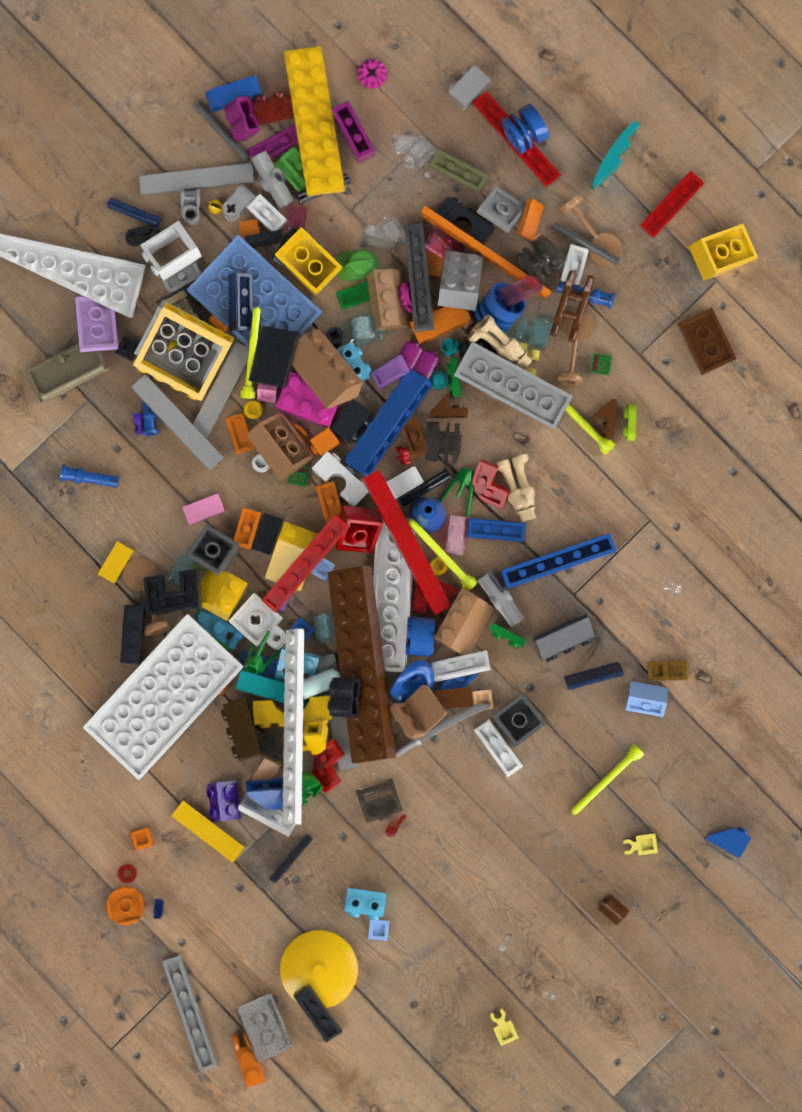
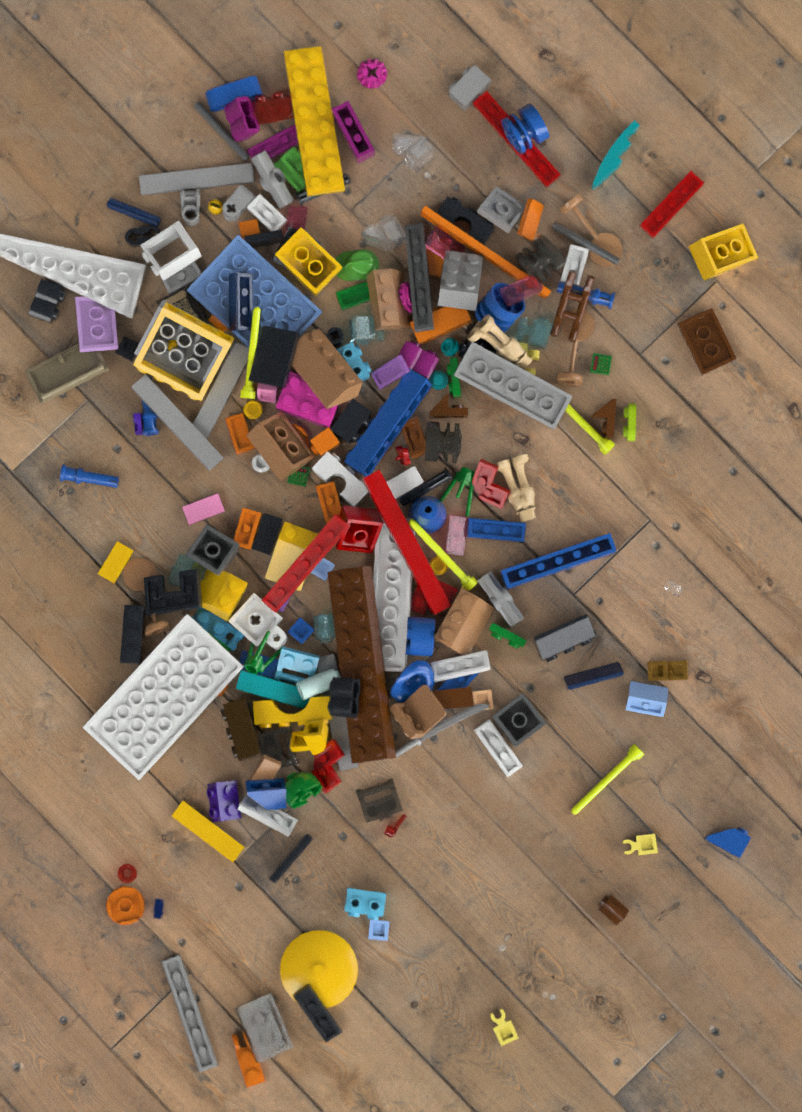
orange tile [130,827,154,851] -> none
white plate [282,629,304,825] -> none
olive plate [429,149,488,194] -> none
none -> black brick [28,279,66,324]

